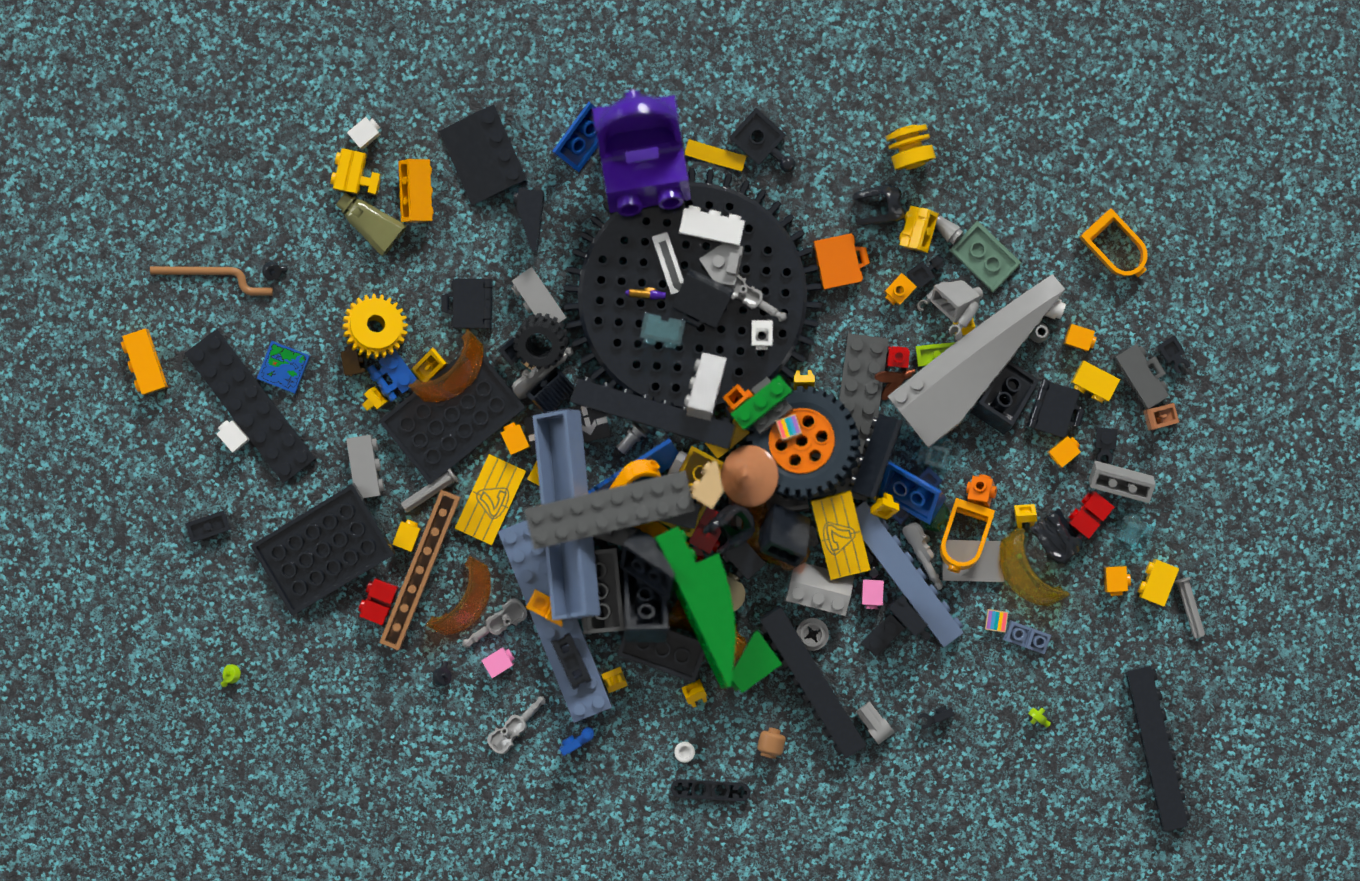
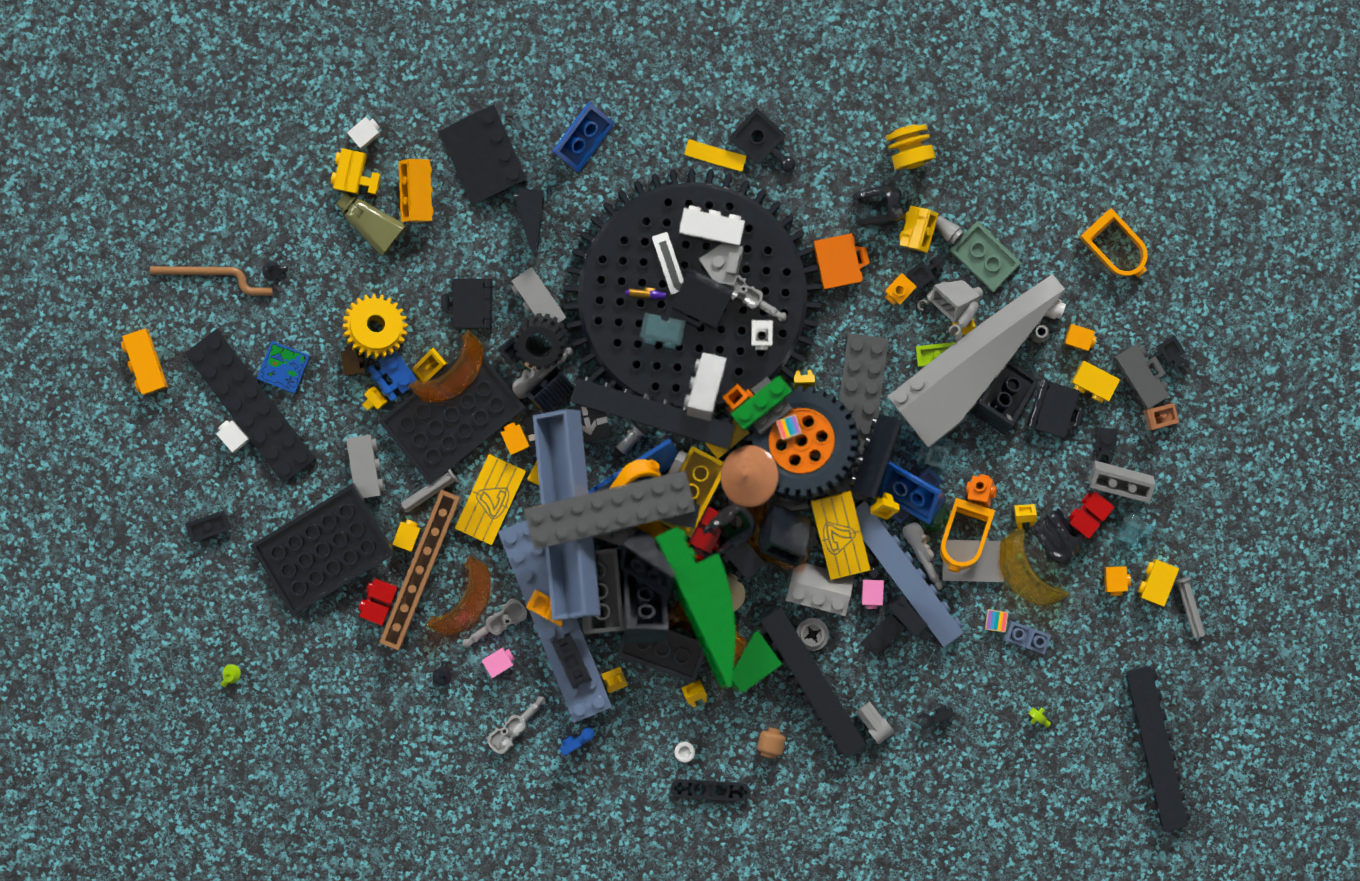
dark purple piece [592,90,691,216] -> none
tan slope [690,461,723,509] -> none
copper piece [874,369,916,400] -> none
red window [886,346,910,369] -> none
light orange brick [1047,436,1081,468] -> none

